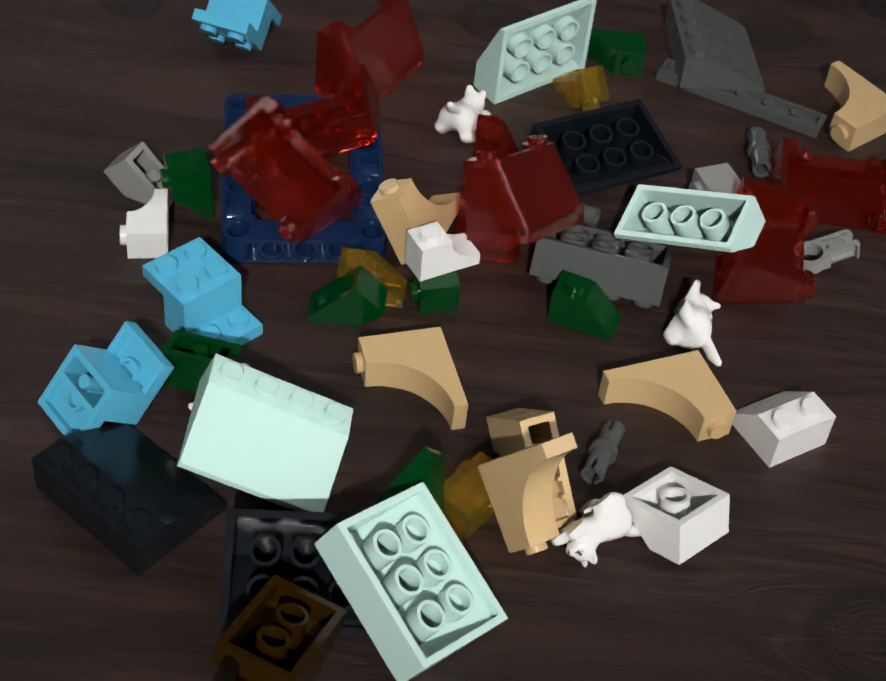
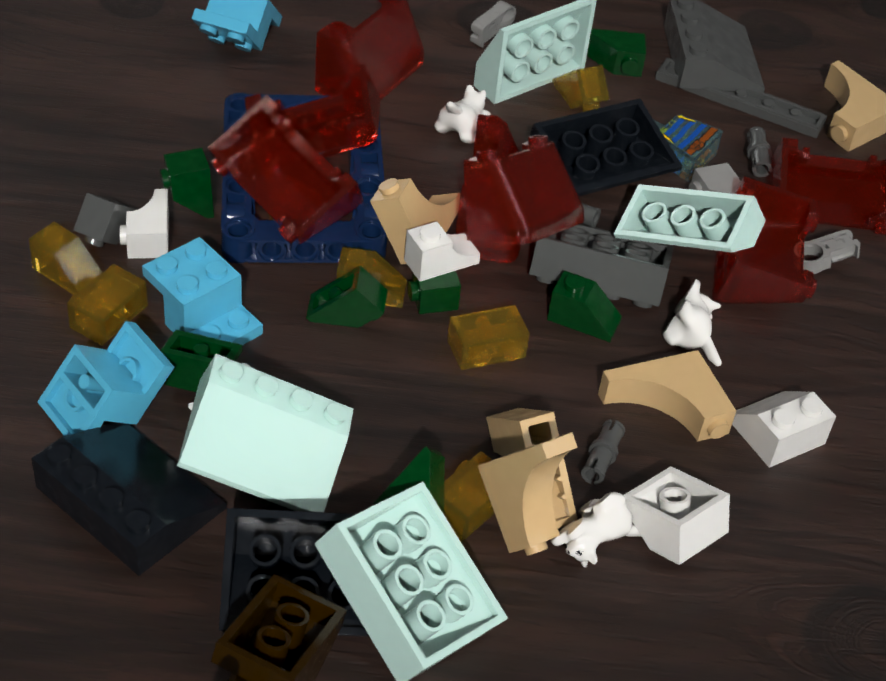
light grey slope [103,141,174,207] -> none
tan arch [352,326,468,430] -> none
none -> clear yellow slope [29,221,106,300]
none -> clear yellow brick [67,264,148,346]
none -> dark grey slope [73,193,138,247]
none -> clear yellow brick [447,305,530,370]
none -> light grey piece [470,0,516,48]
none -> clear light blue torso [654,115,723,181]

